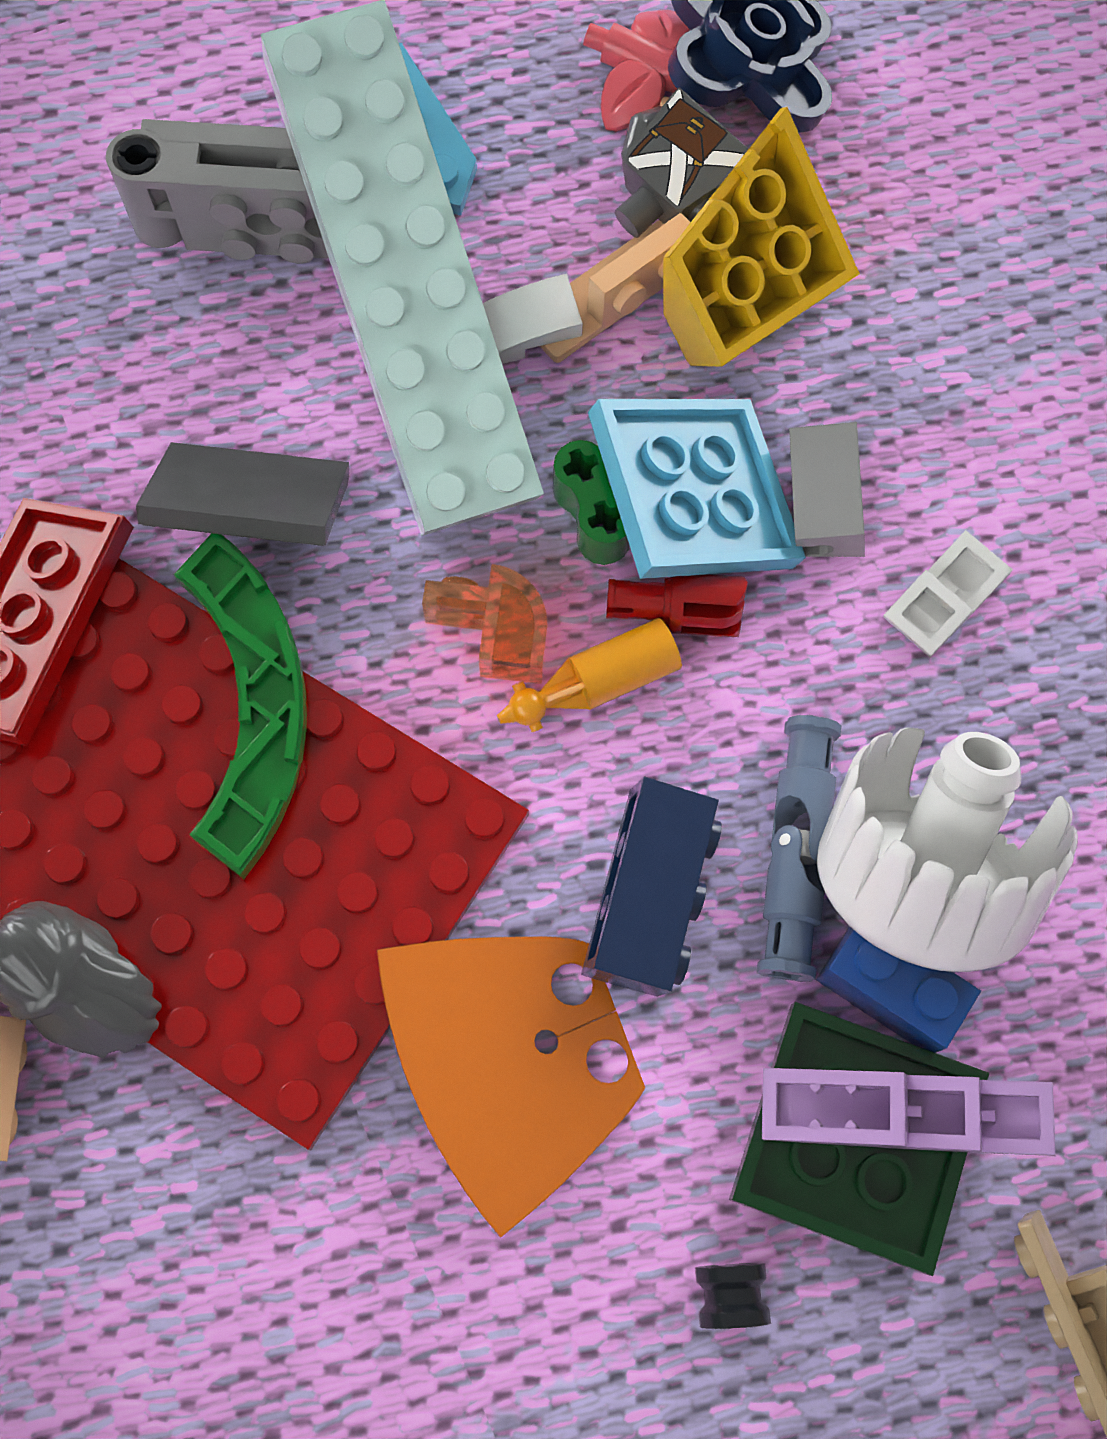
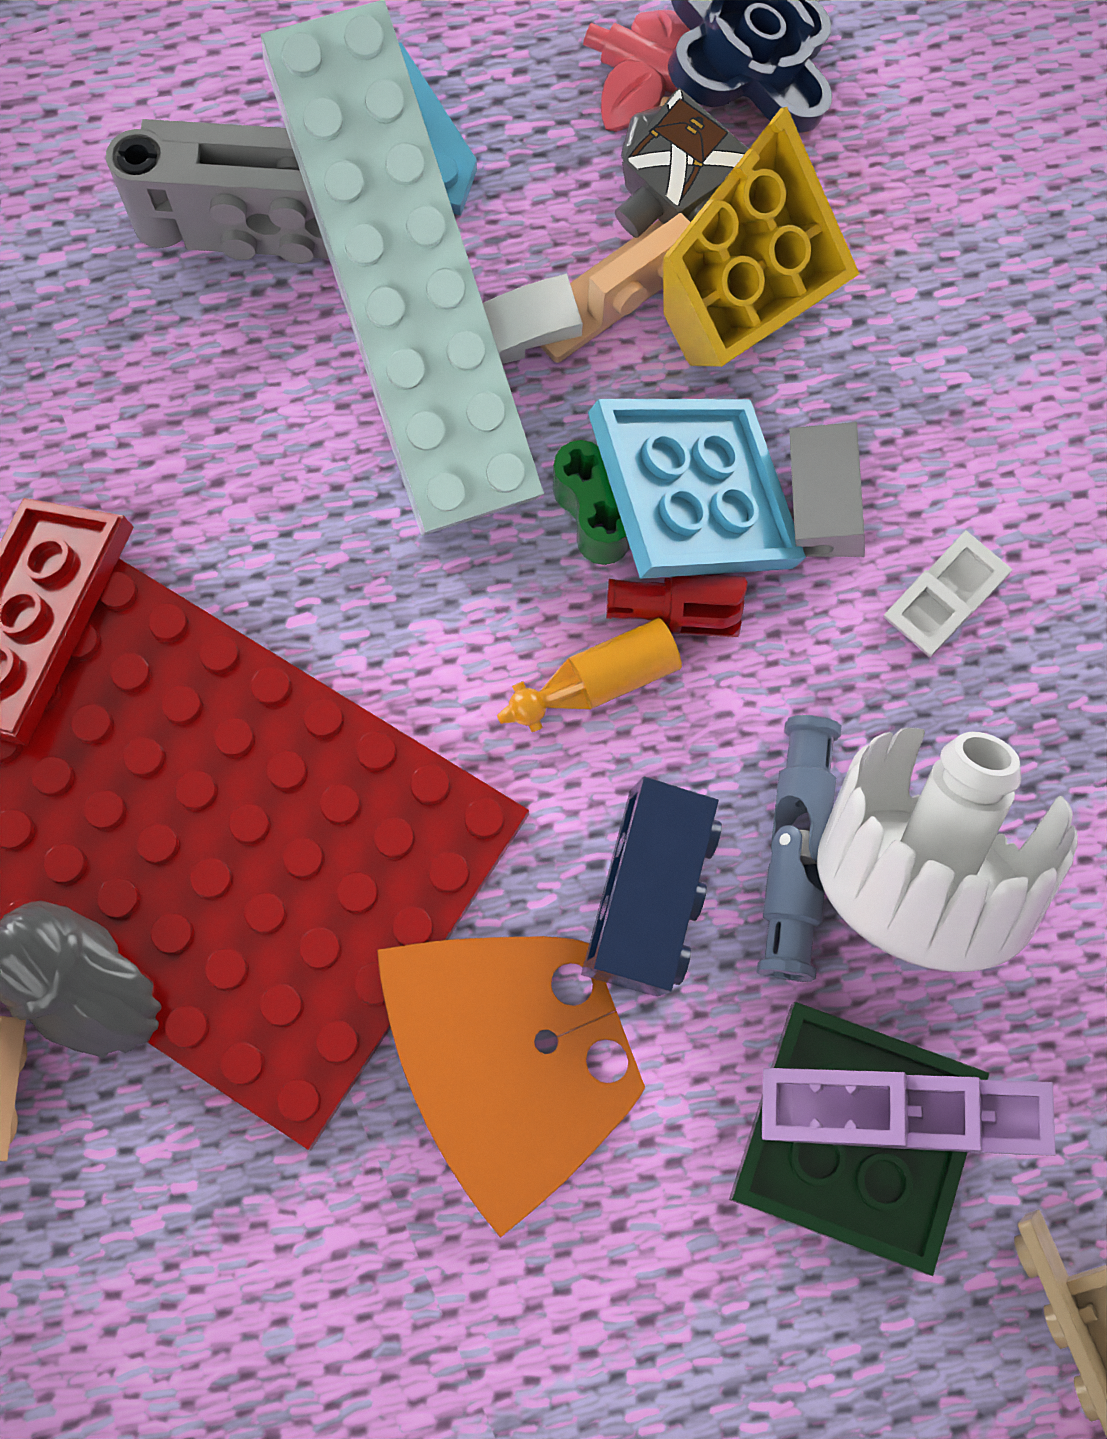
dark grey tile [136,442,349,546] -> none
green tile [174,533,307,879] -> none
clear orange brick [422,564,547,684] -> none
black wheel [695,1263,771,1329] -> none
blue piece [815,926,981,1053] -> none

